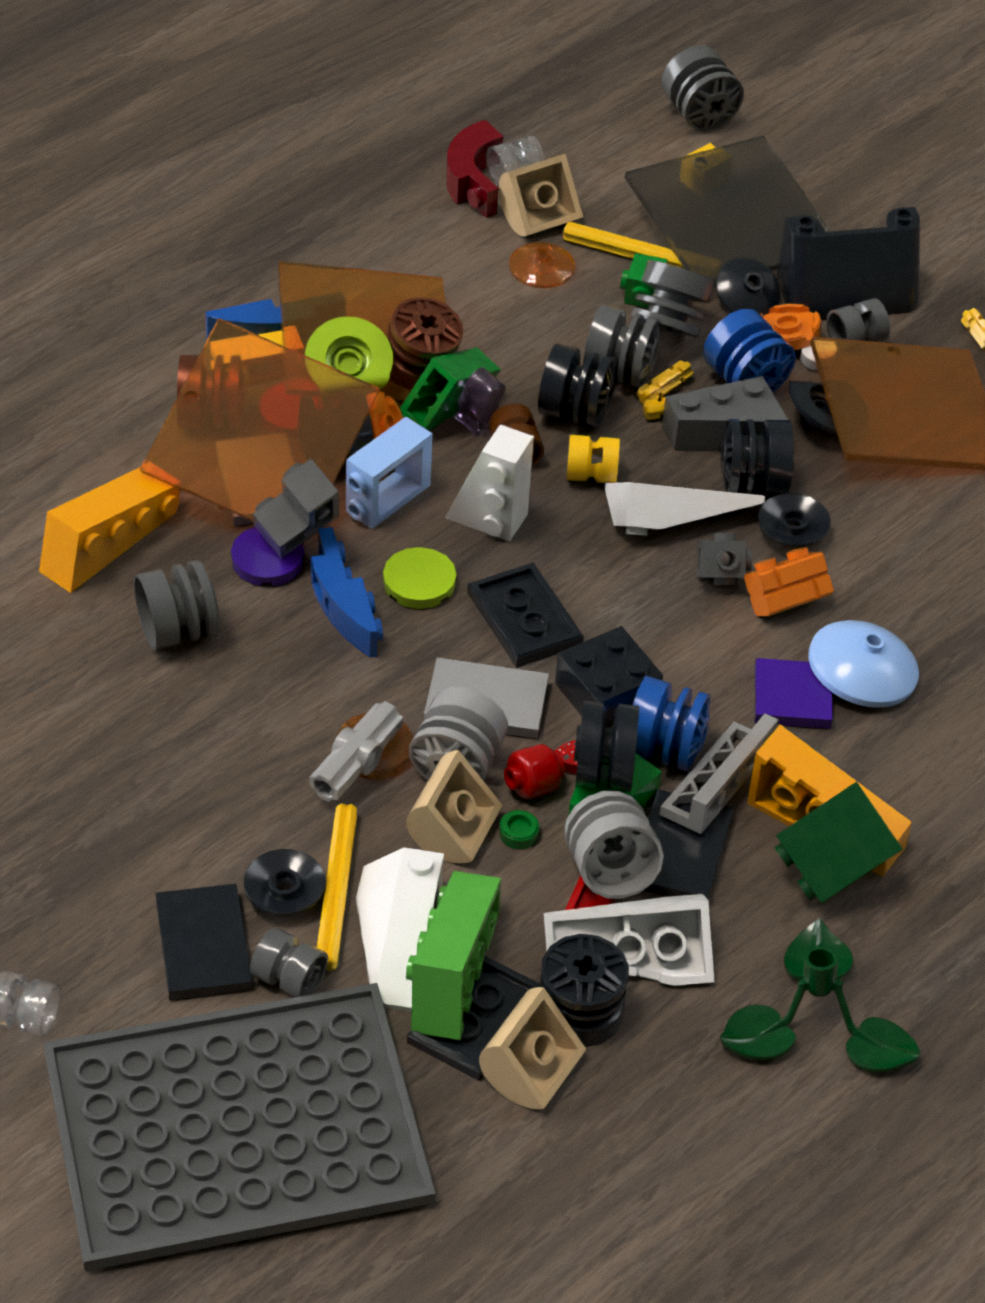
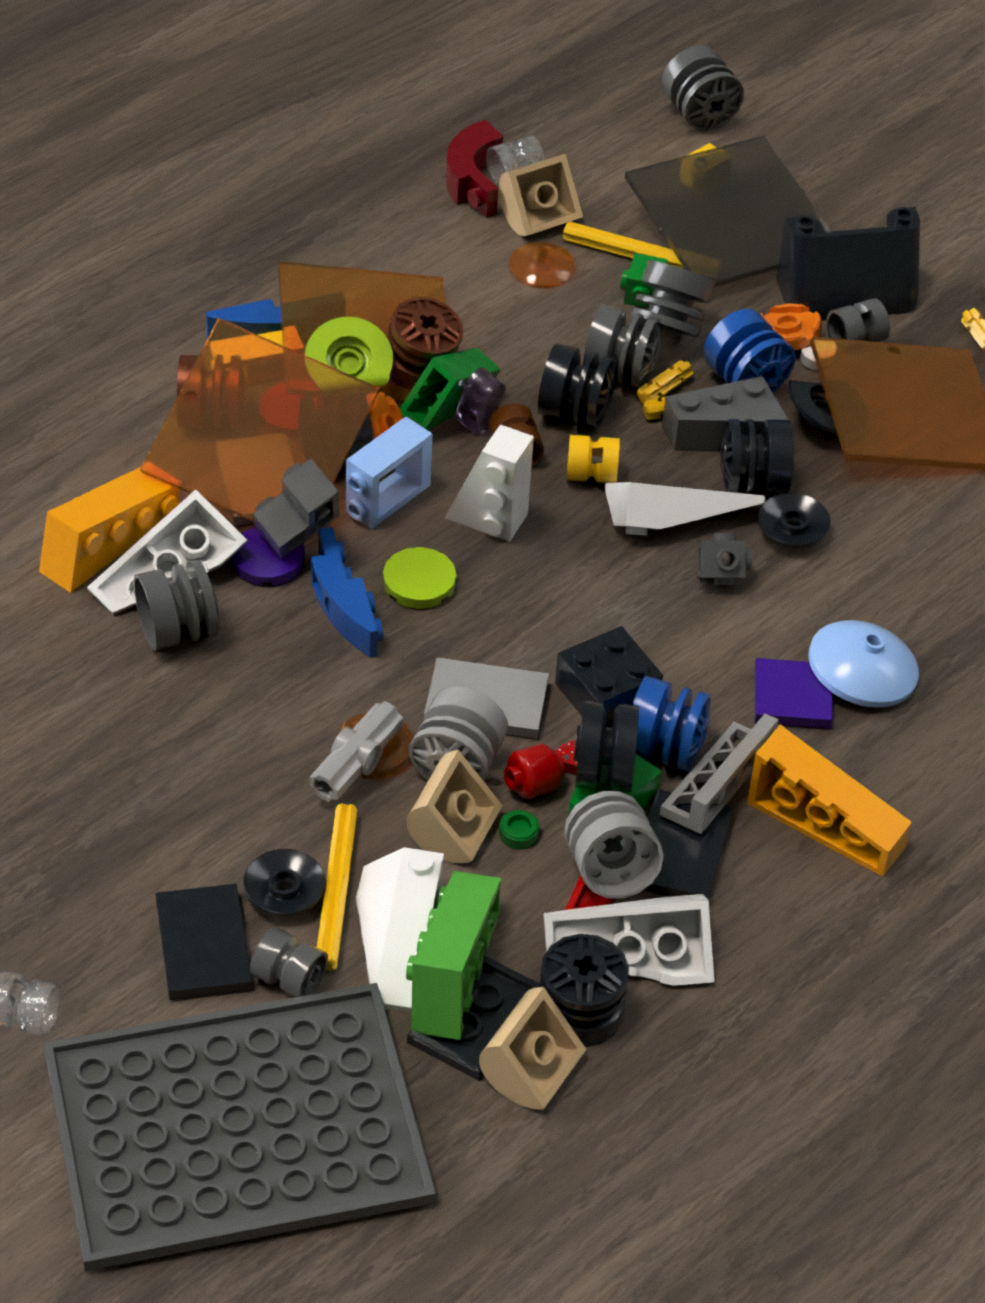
black tile [467,562,584,668] -> none
black dish [716,257,780,316] -> none
dark green plant [720,919,920,1072] -> none
orange brick [744,547,834,616] -> none
dark green brick [774,781,903,904] -> none
none -> white wedge [87,490,247,615]

